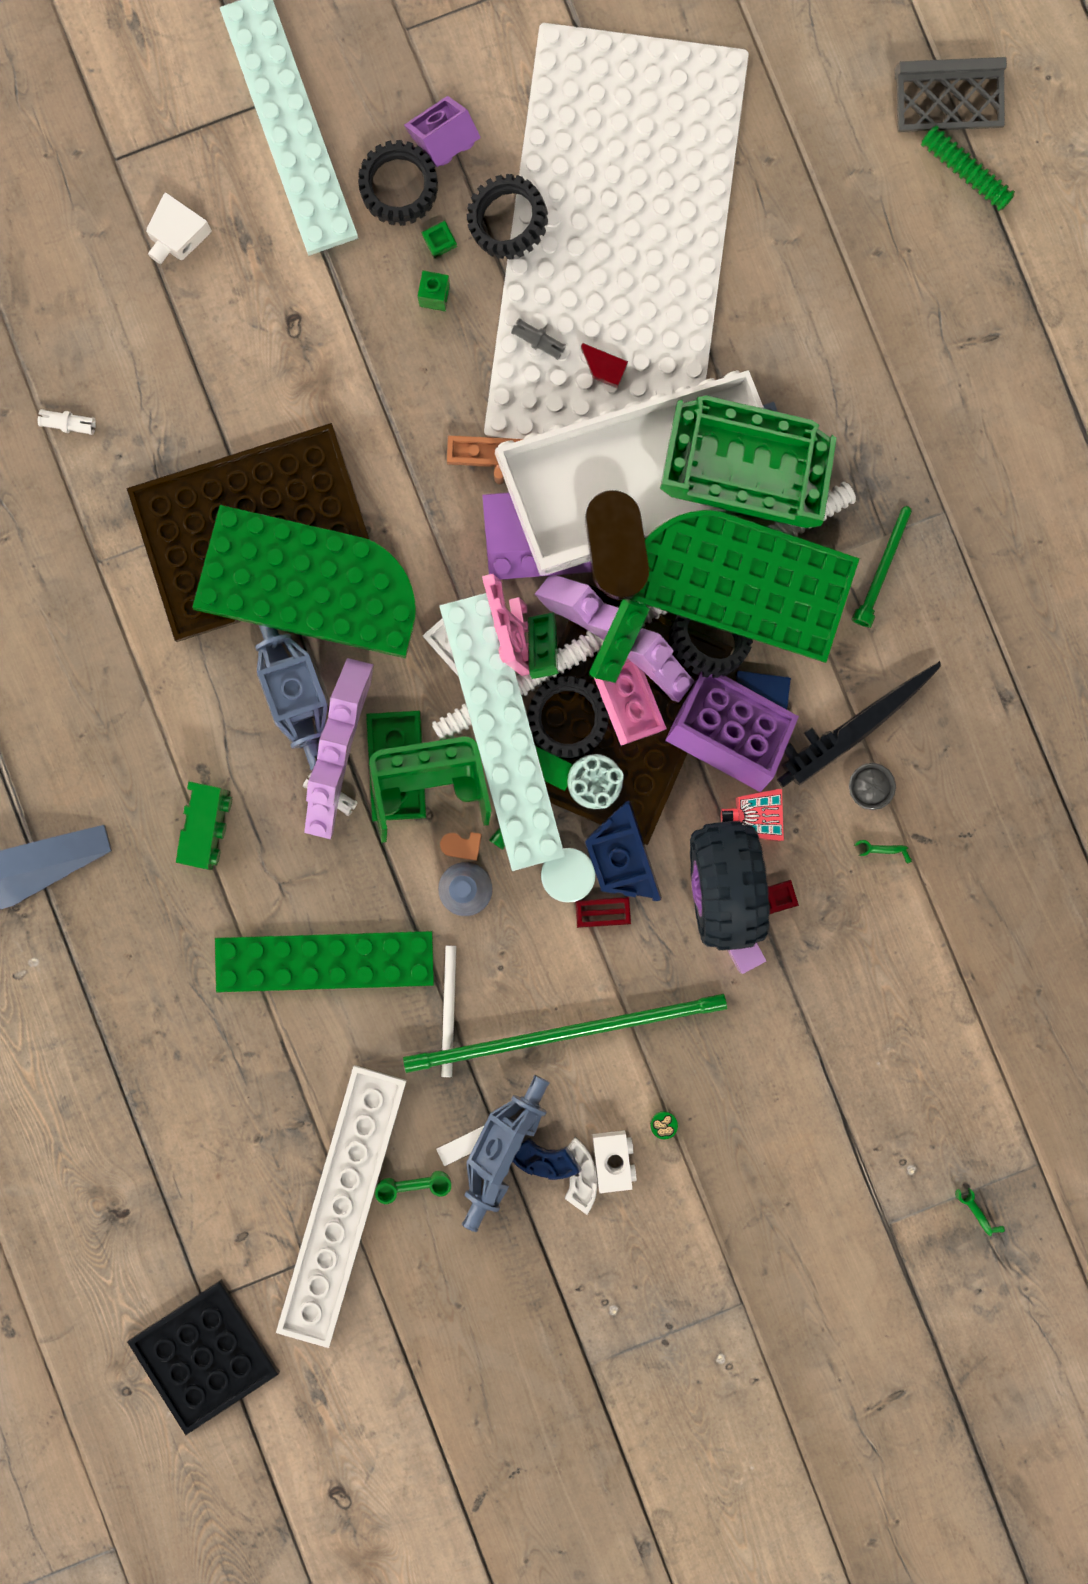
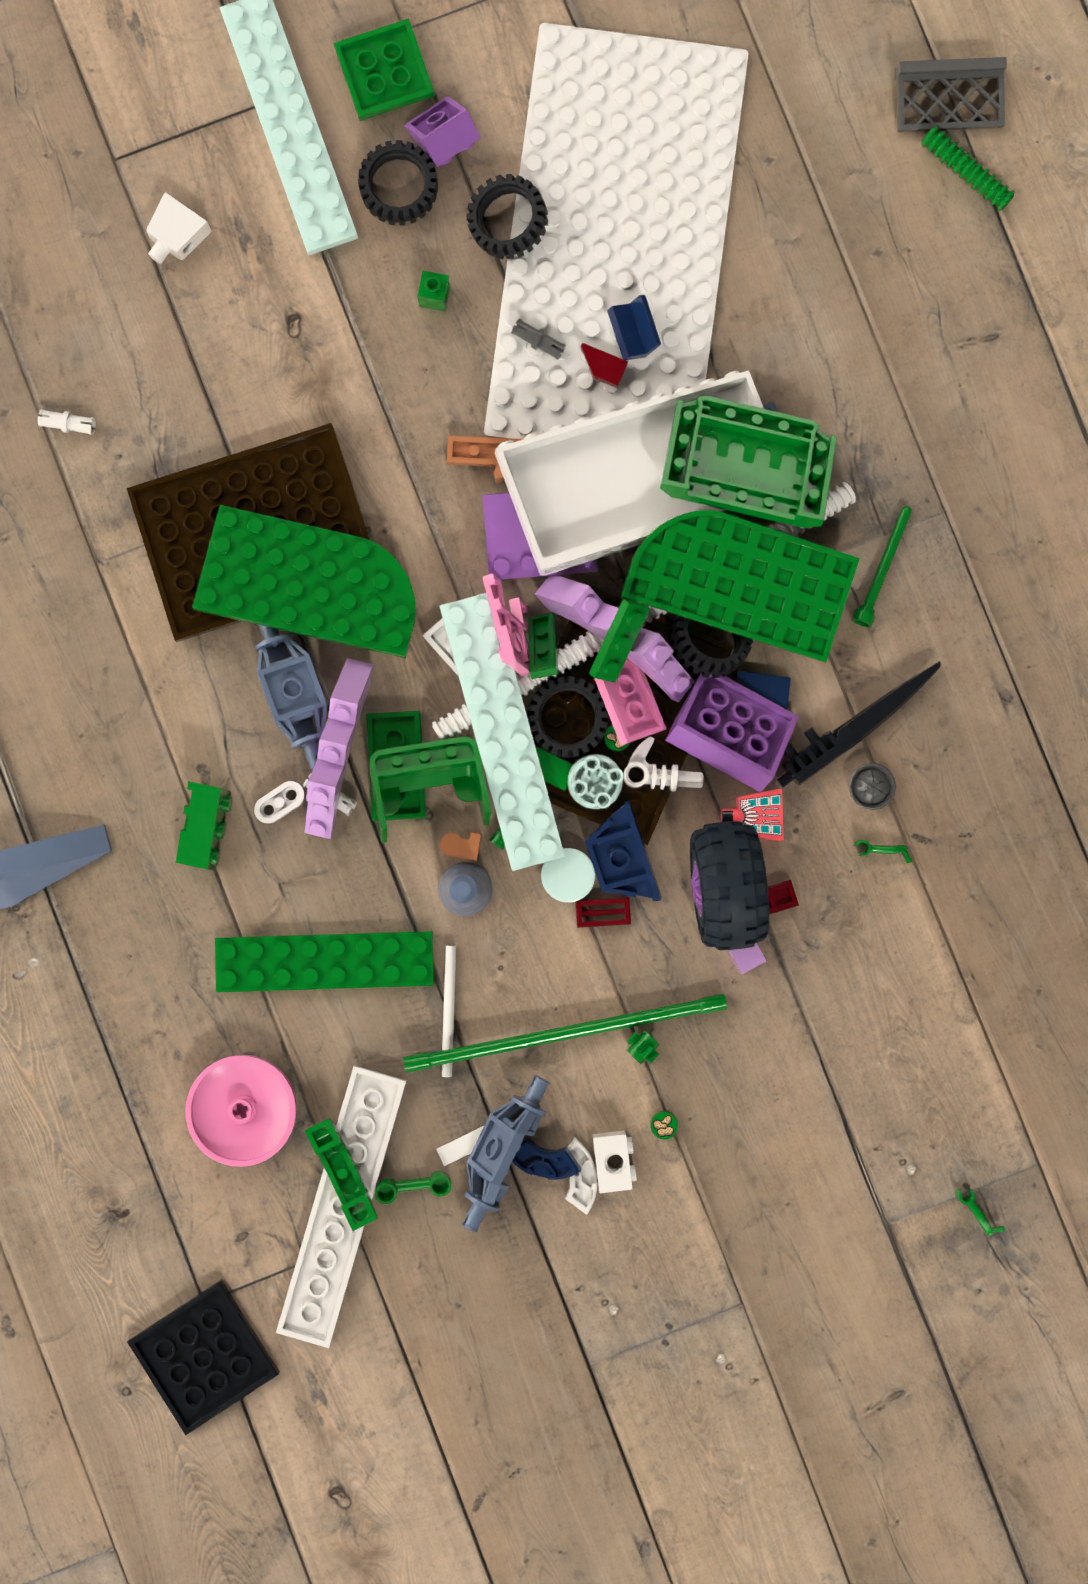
green tile [421,221,457,259] -> none
dark brown tile [585,490,649,600] -> none
none -> bright pink dish [185,1055,297,1167]
none -> white plate [254,781,305,824]
none -> green slope [304,1118,378,1231]
none -> green plate [333,18,435,121]
none -> tile [604,725,630,752]
none -> dark blue panel [607,295,661,361]
none -> white piece [623,736,704,792]
none -> green gear [627,1031,660,1064]

